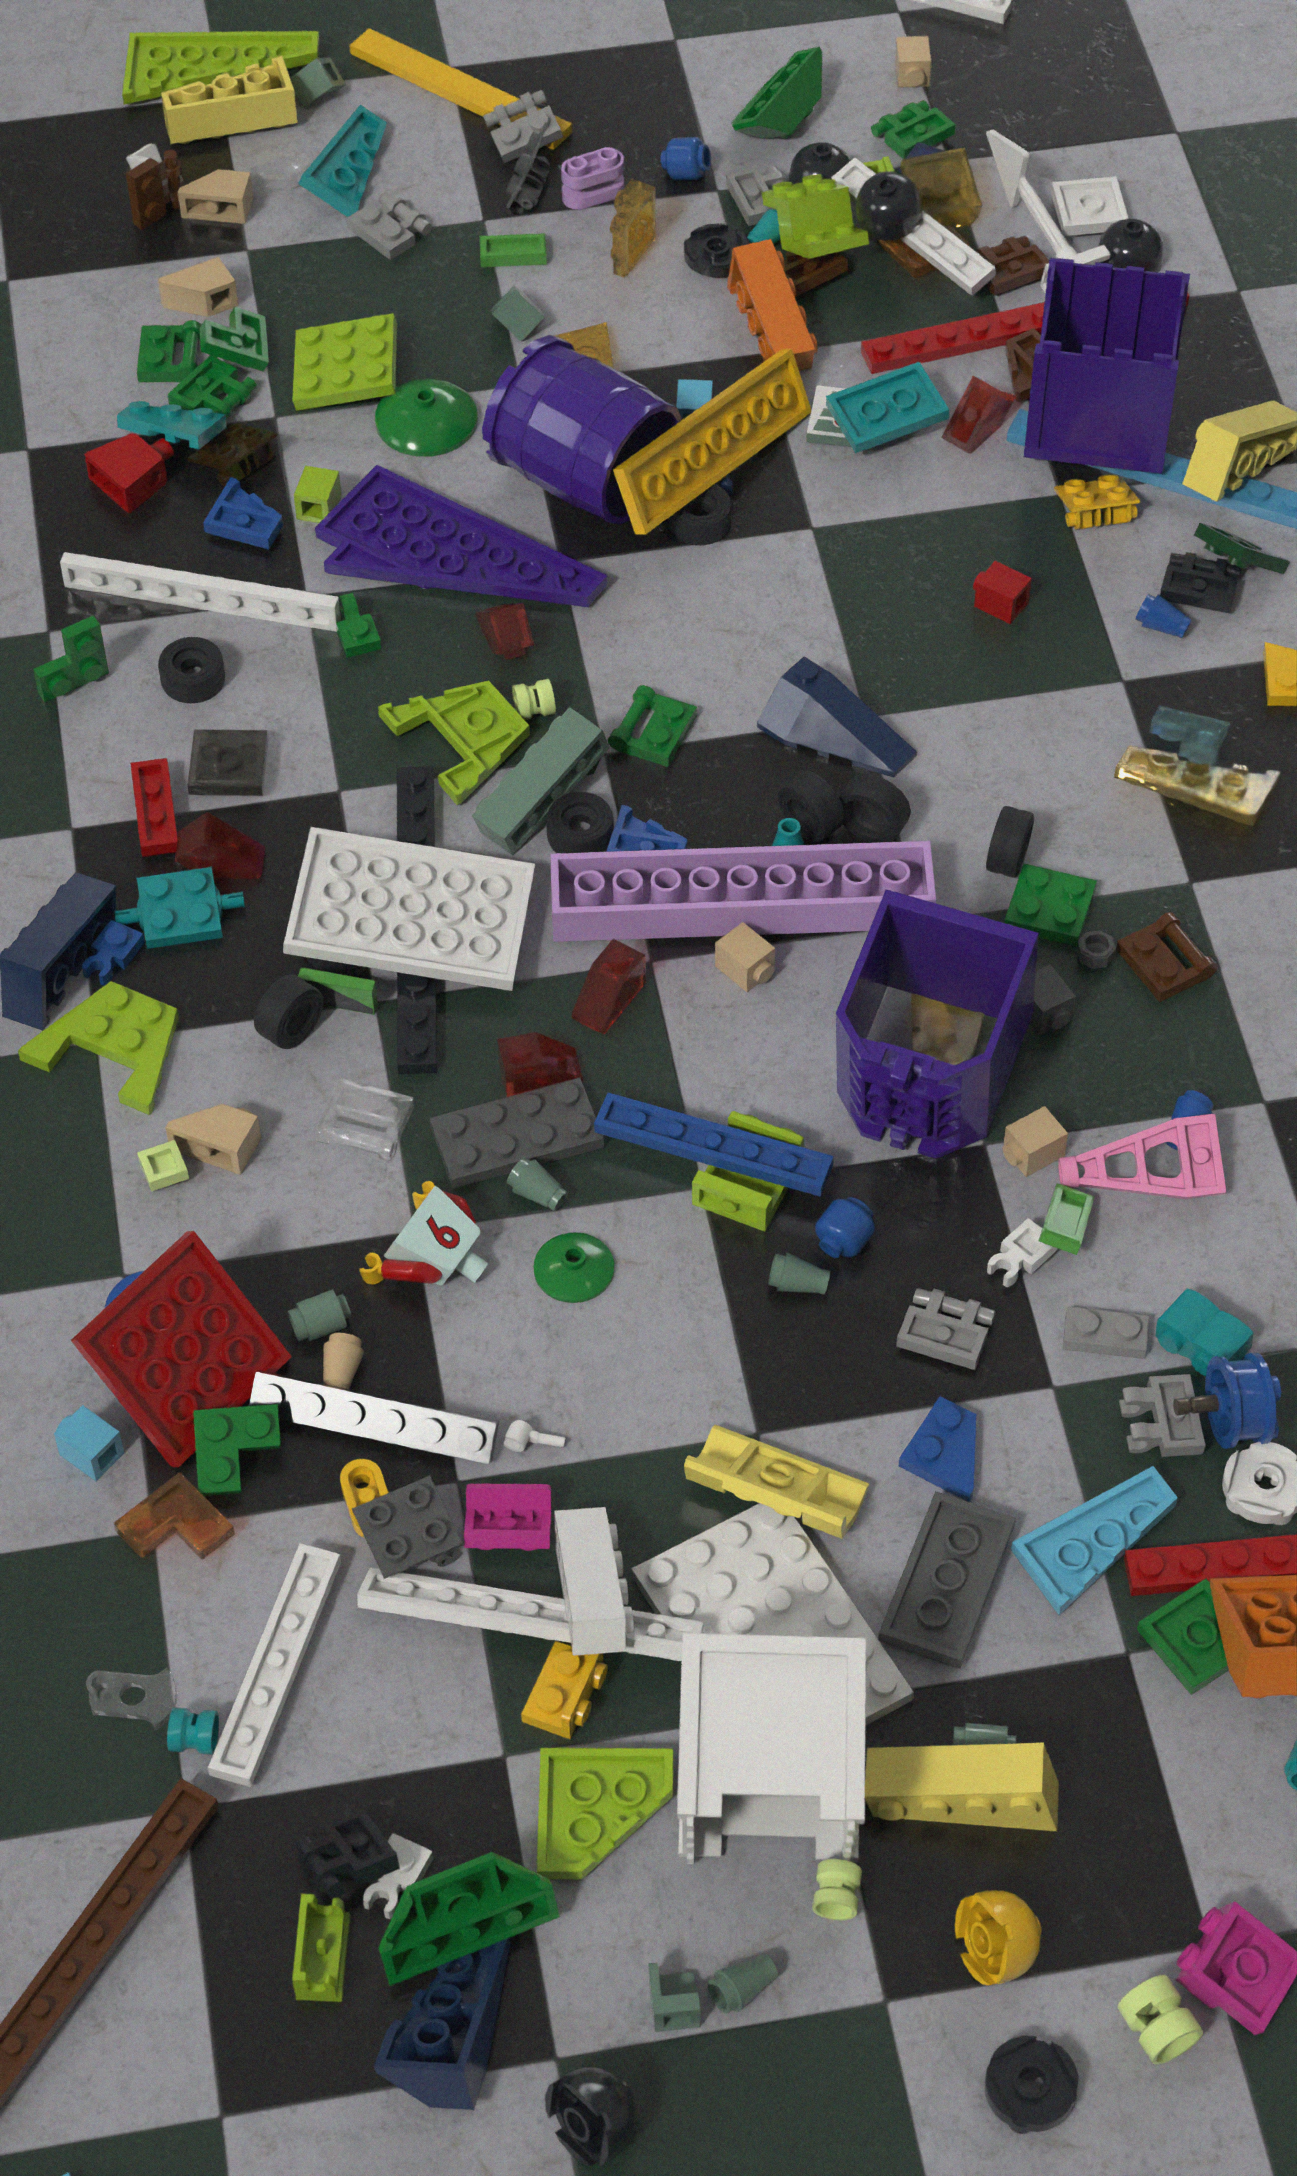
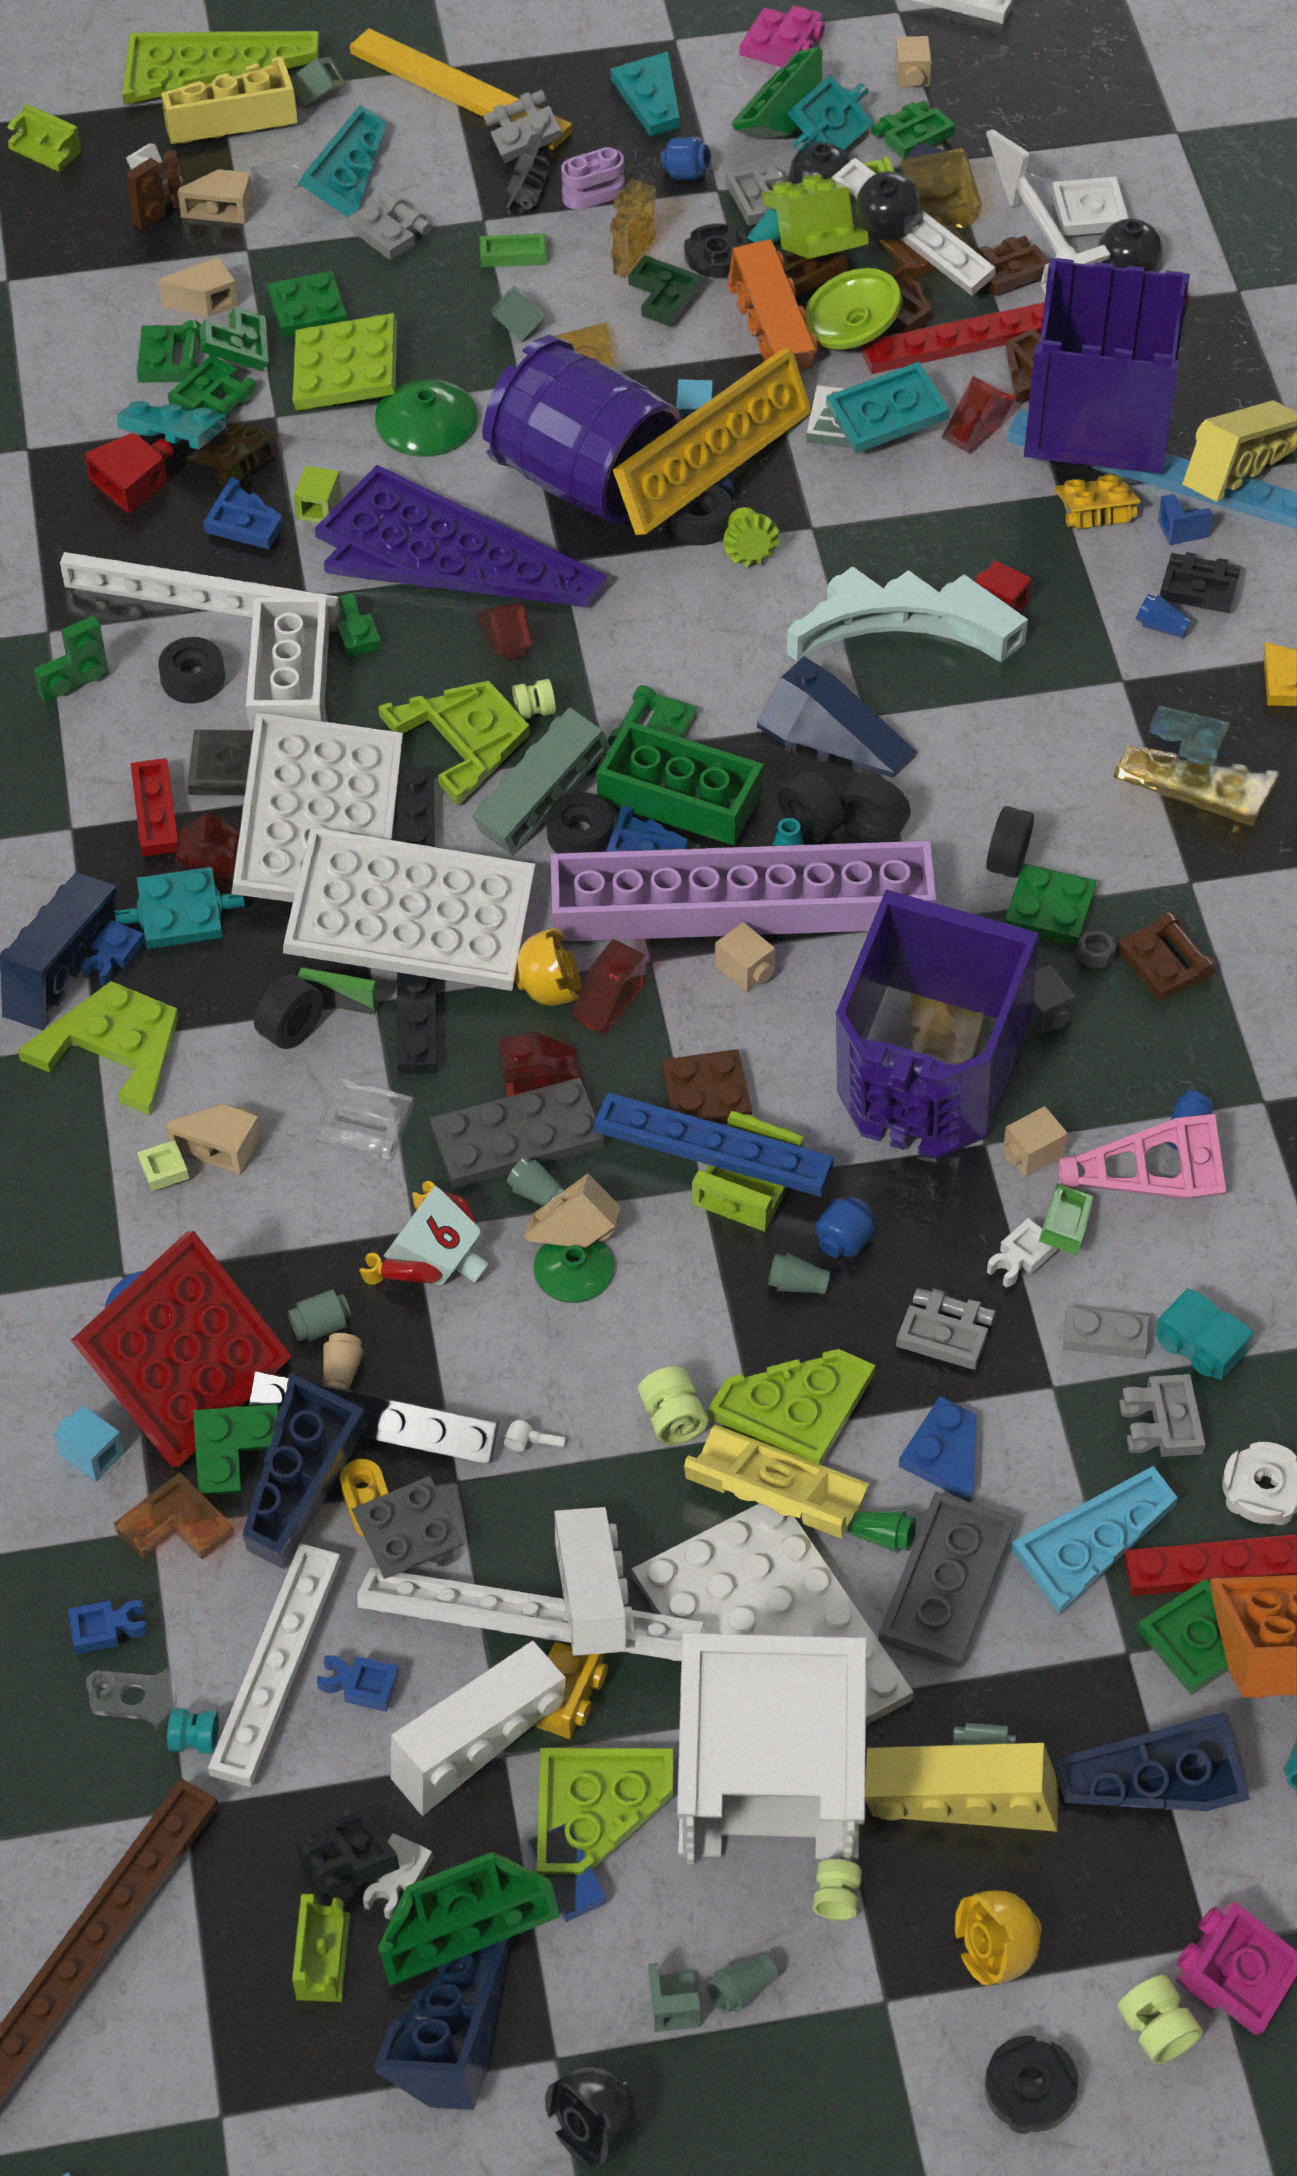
dark pink bracket [464,1484,552,1551] -> none
blue wheel [1173,1352,1281,1449] -> none
dark green wing [1194,523,1290,574] -> none
none -> lime hinge [8,104,81,172]
none -> blue plate [68,1600,148,1655]
none -> white plate [232,712,403,902]
none -> dark blue wedge [242,1372,367,1569]
none -> white brick [246,596,330,735]
none -> green plate [267,271,347,338]
none -> blue plate [317,1655,399,1712]
none -> white wedge [391,1641,566,1816]
none -> yellow cylinder [514,927,582,1006]
none -> tan slope [524,1173,620,1248]
none -> tile [527,1823,607,1922]
none -> green brick [597,720,764,846]
none -> teal wing [610,51,679,136]
none -> dark green plate [628,255,703,327]
none -> yellowish green wheel [638,1366,708,1445]
none -> reddish brown plate [661,1049,752,1125]
none -> lime plate [707,1349,875,1465]
none -> lime gear [723,507,780,568]
none -> dark pink plate [739,5,825,67]
none -> teal plate [787,74,874,152]
none -> light aqua arch [787,566,1028,662]
none -> lime dish [805,268,902,349]
none -> green cone [851,1511,917,1553]
none -> reddish brown wing [888,261,932,332]
none -> dark blue wedge [1053,1712,1251,1811]
none -> blue panel [1158,493,1213,545]

